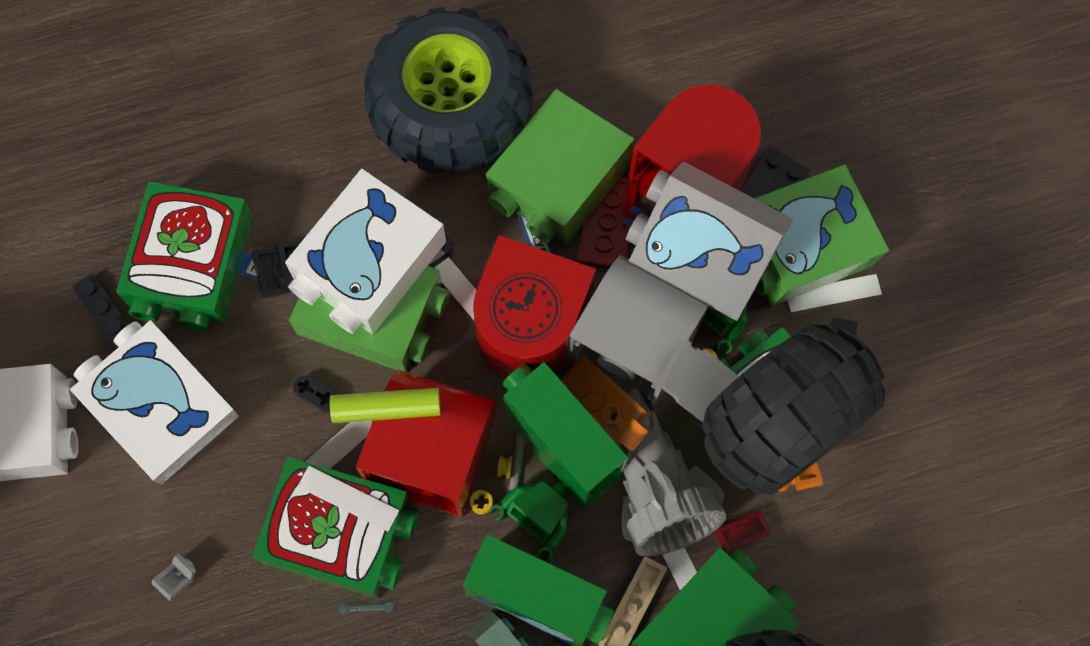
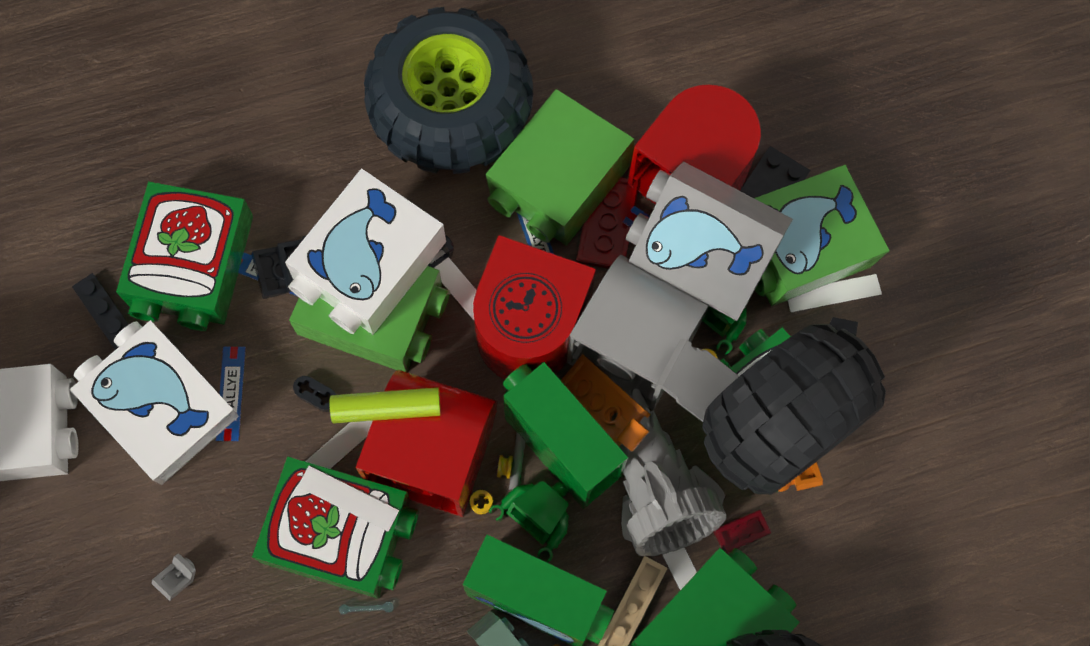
none -> sticker [216,347,246,441]

